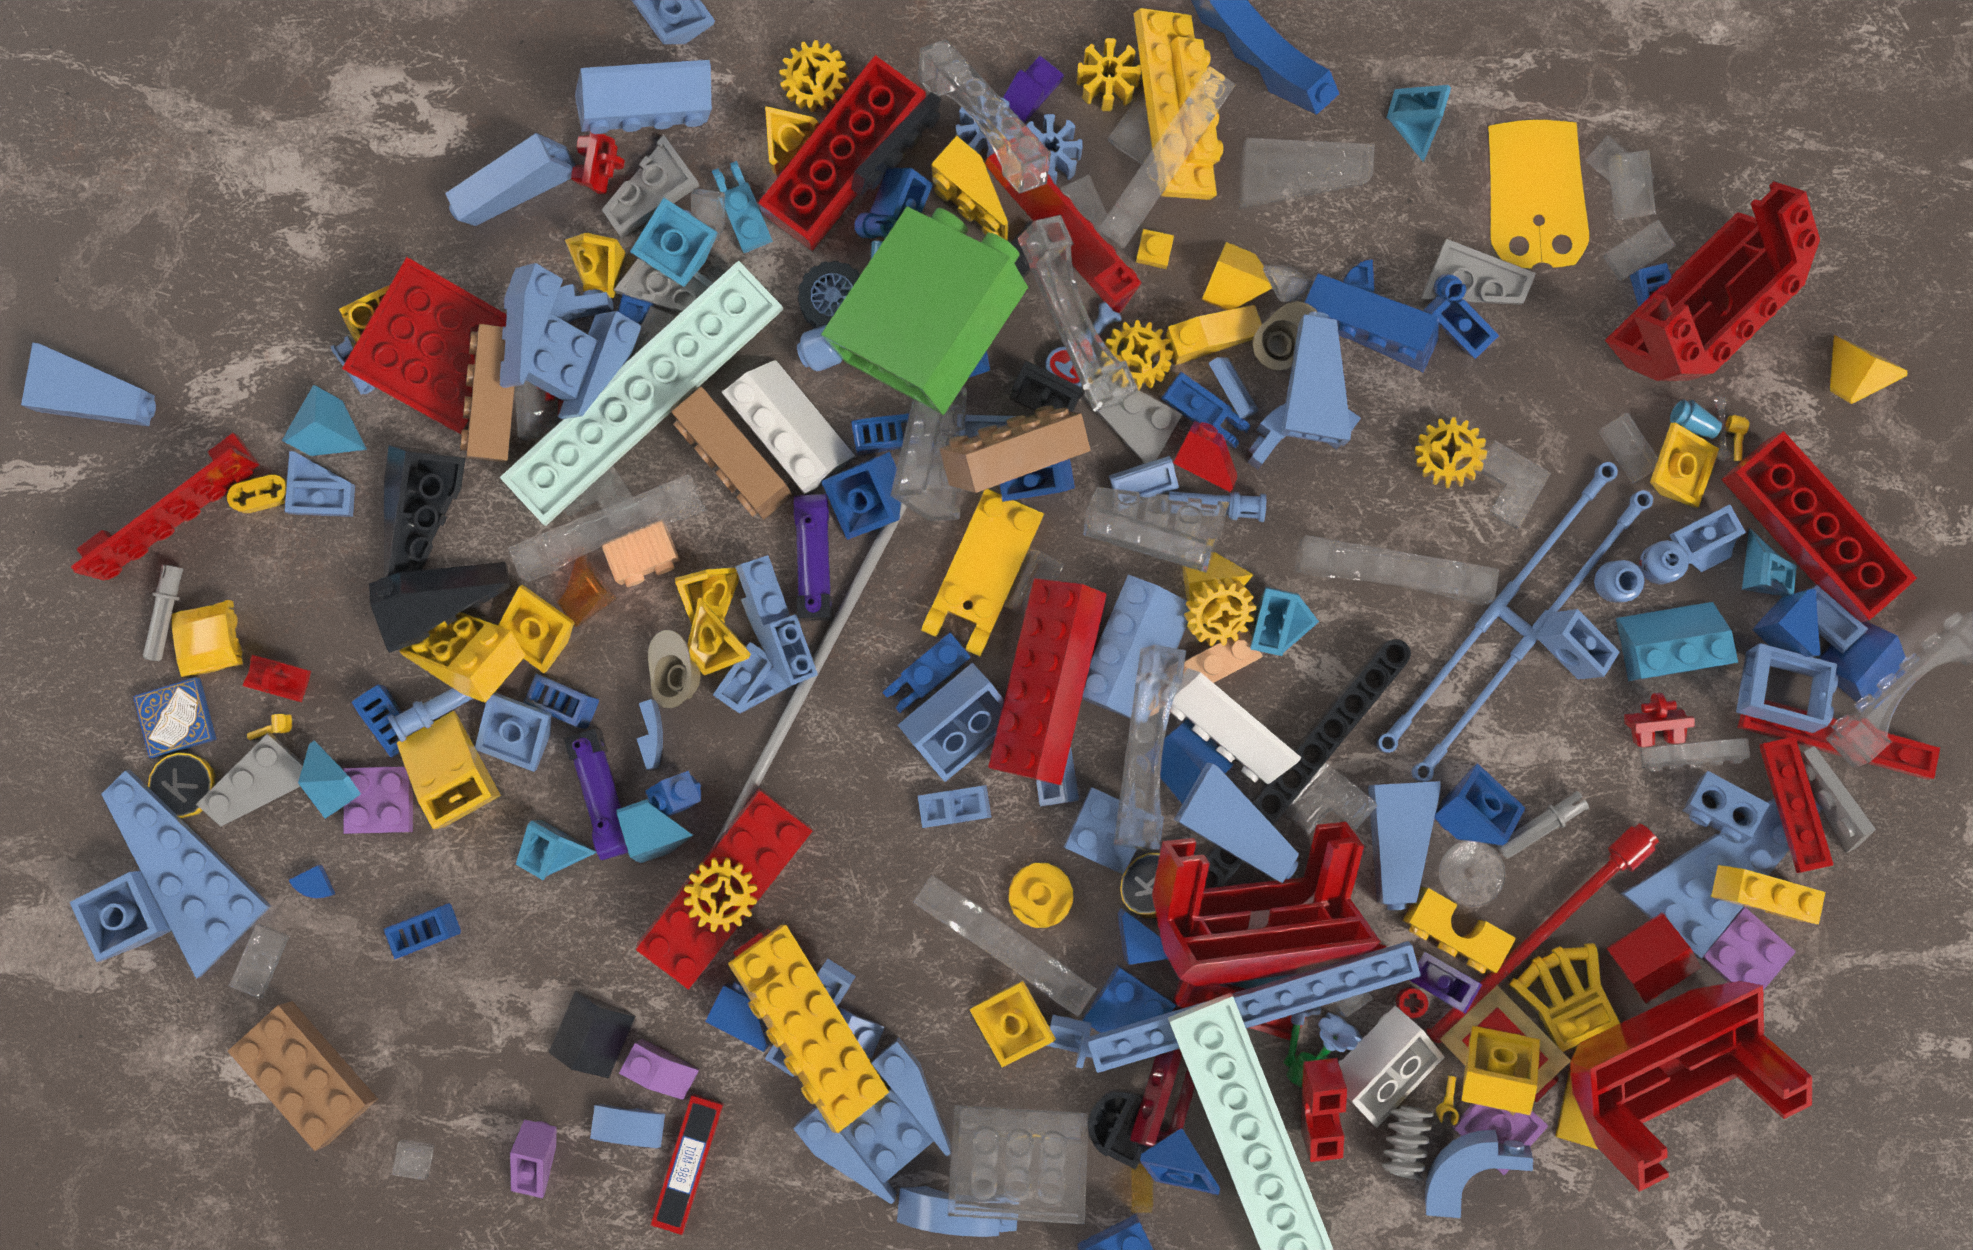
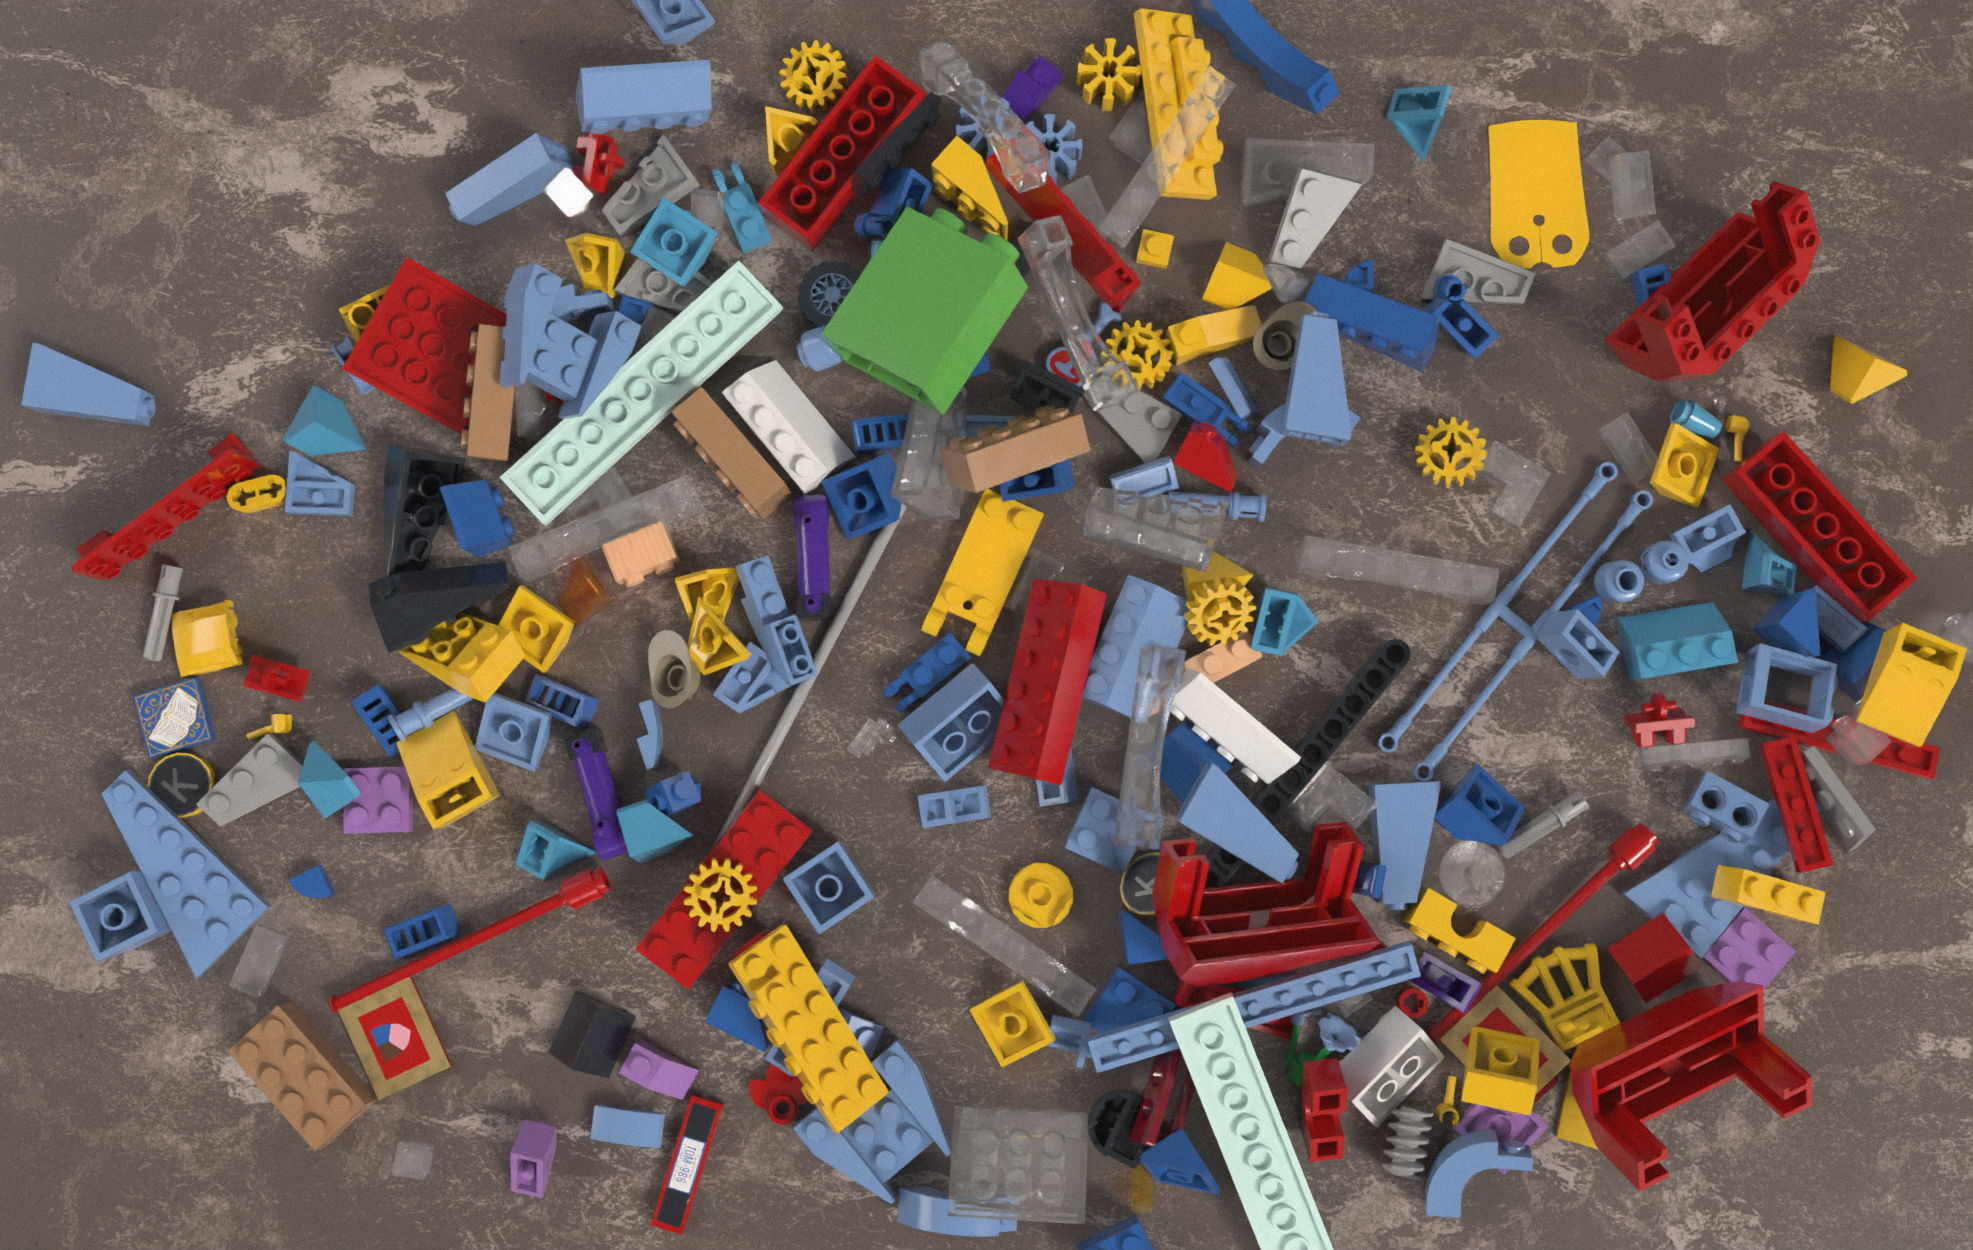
none -> flag [328,866,611,1100]
none -> blue slope [440,480,516,558]
none -> clear bracket [541,166,593,218]
none -> red plate [749,1063,808,1125]
none -> medium blue slope [783,841,877,934]
none -> clear bracket [846,717,897,758]
none -> wing [1269,166,1362,269]
none -> blue slope [1352,861,1387,899]
none -> blue tile [1568,594,1603,627]
none -> yellow slope [1855,623,1967,747]

